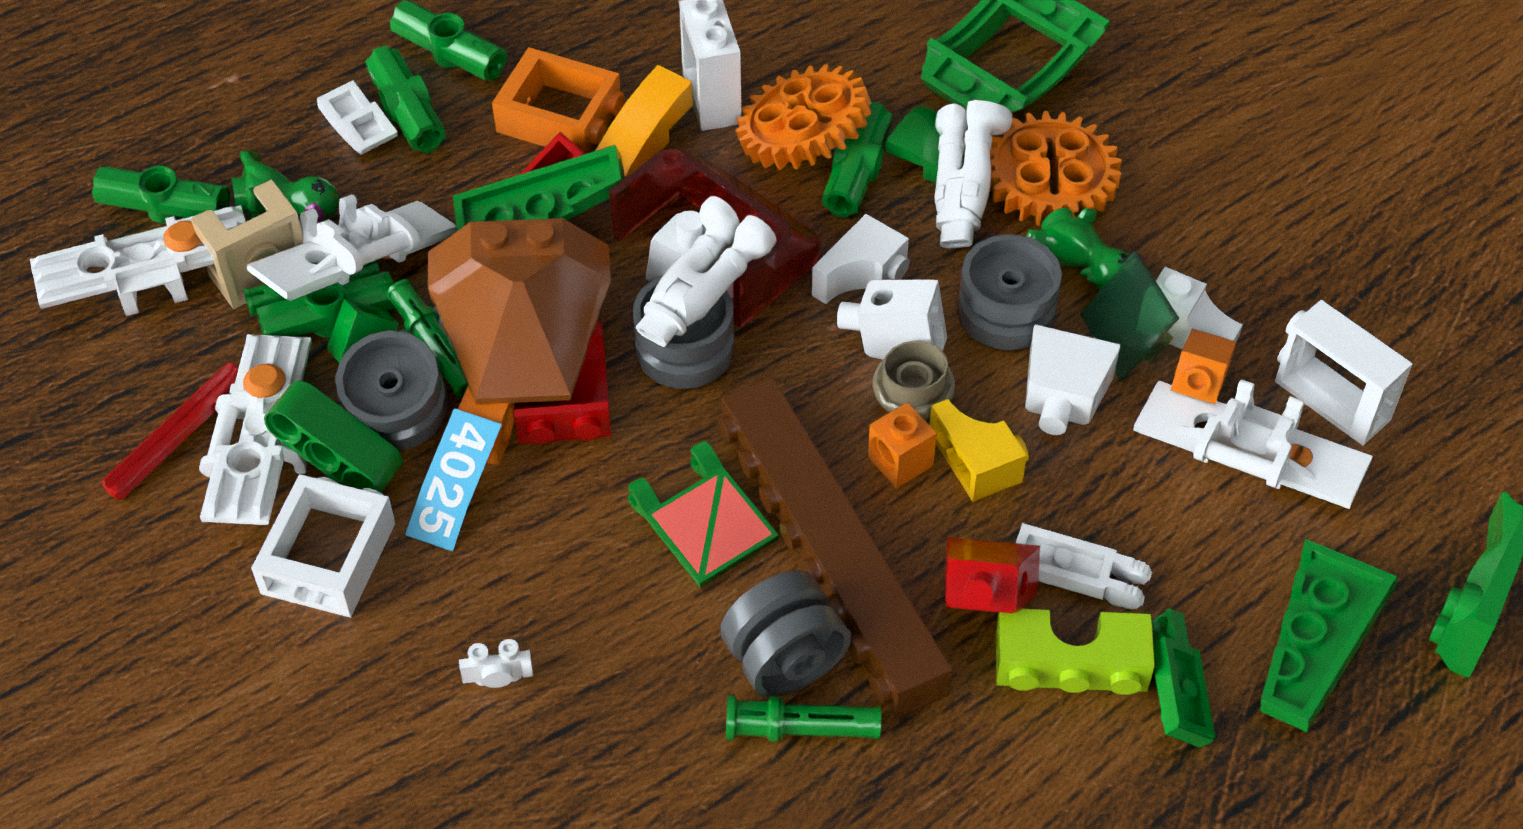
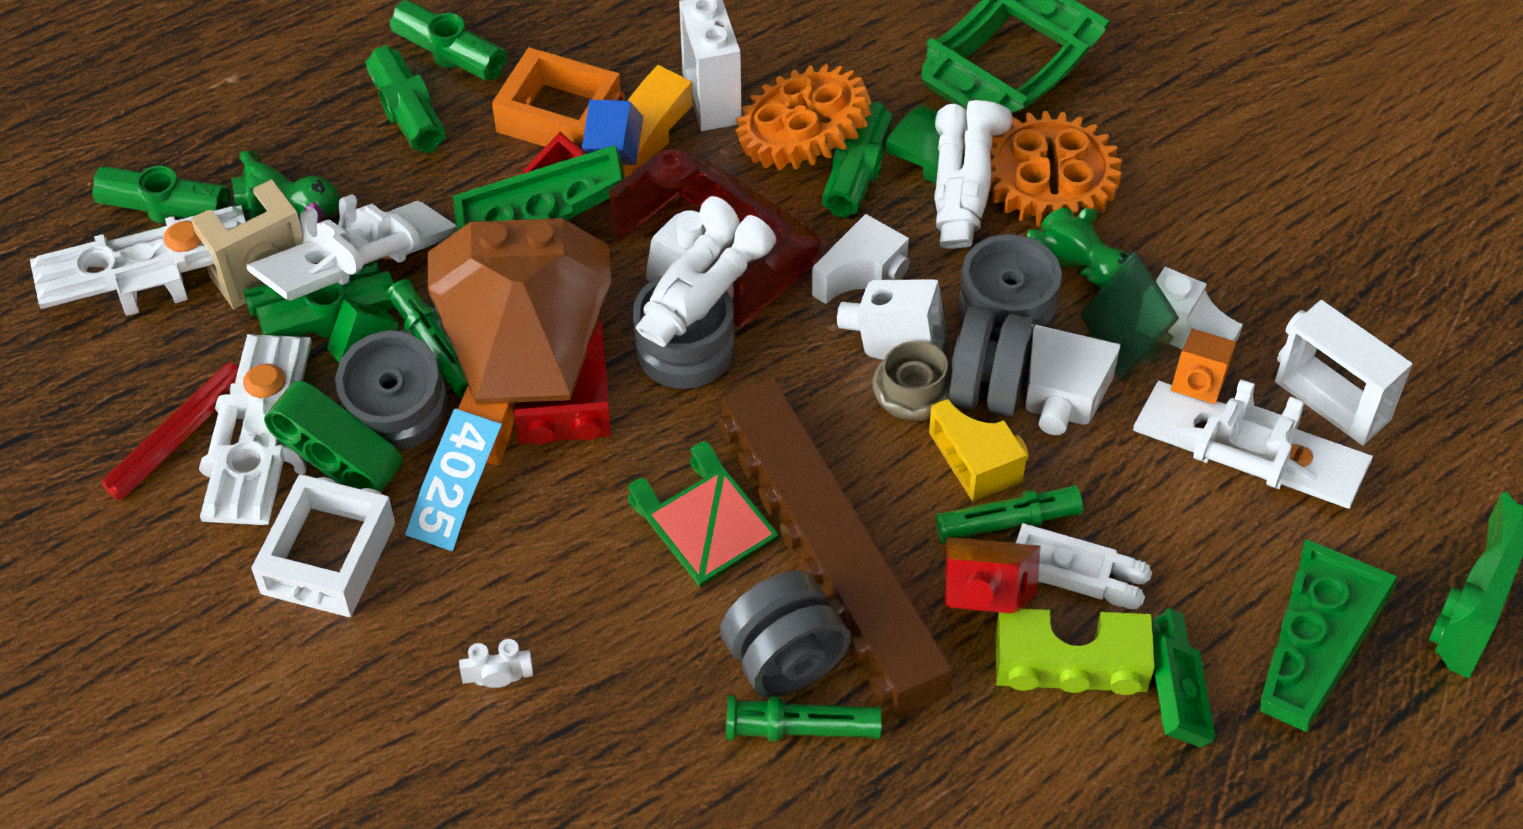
white slope [317,80,397,155] -> none
orange brick [868,402,937,489] -> none
none -> blue brick [582,100,643,165]
none -> green pin [935,484,1083,544]
none -> dark grey wheel [949,306,1034,418]

